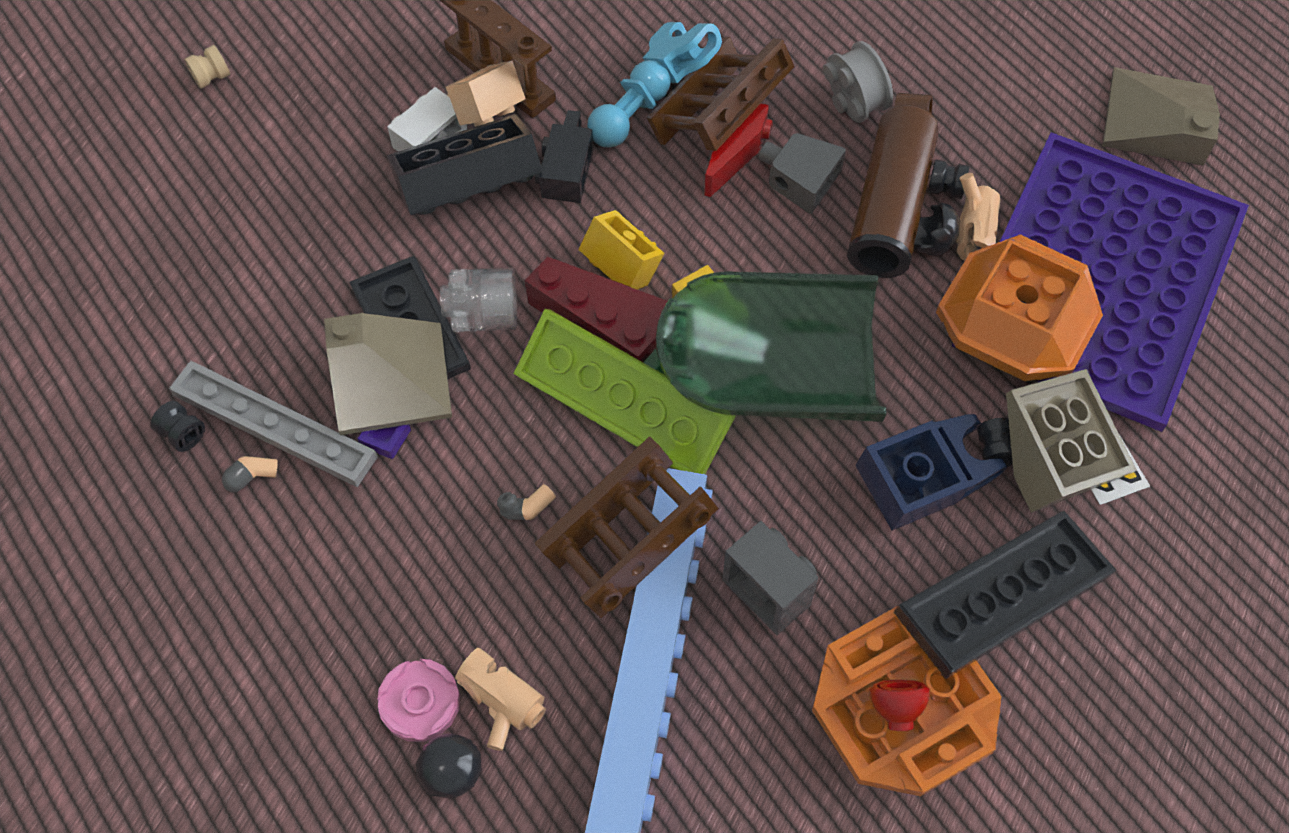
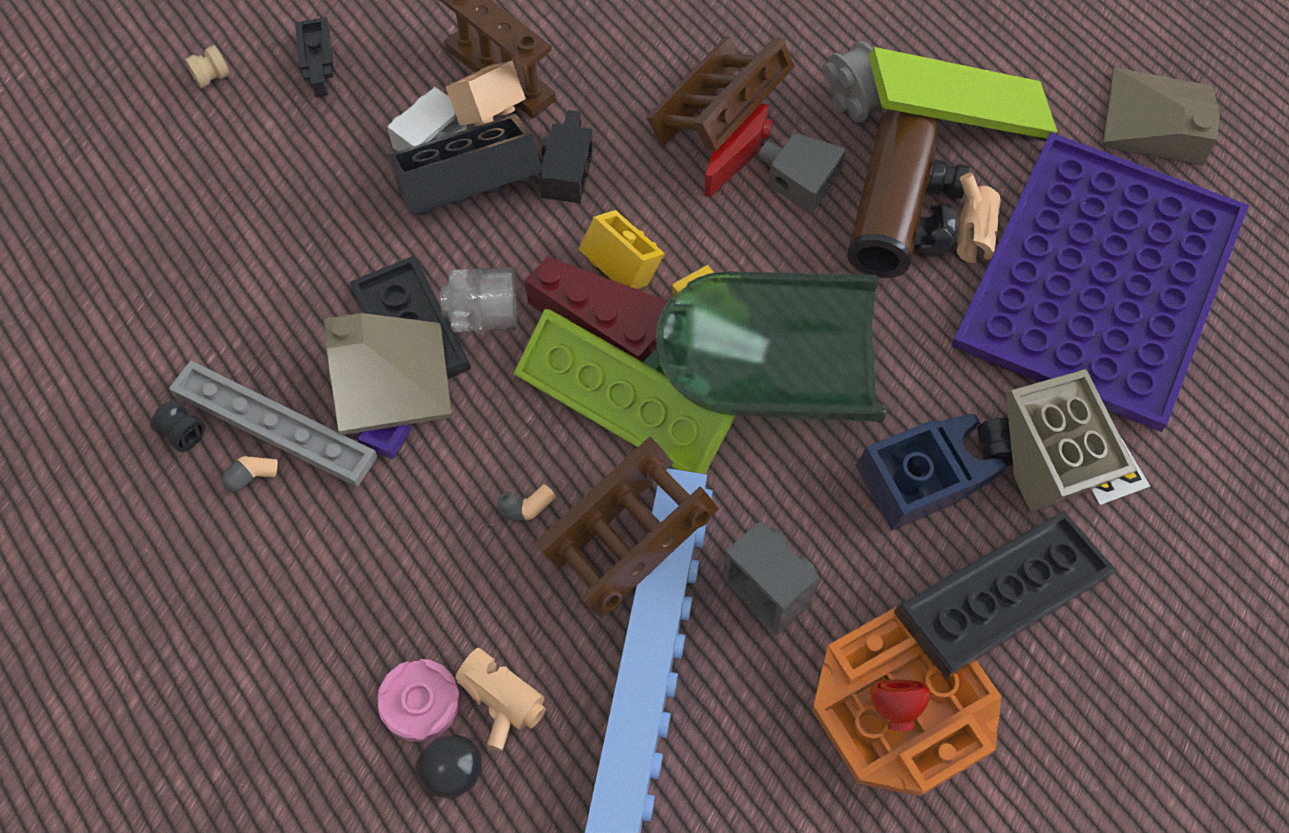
medium azure piece [587,22,722,148] -> none
orange piece [936,235,1103,381] -> none
none -> black hinge [295,17,335,97]
none -> lime tile [868,47,1058,139]

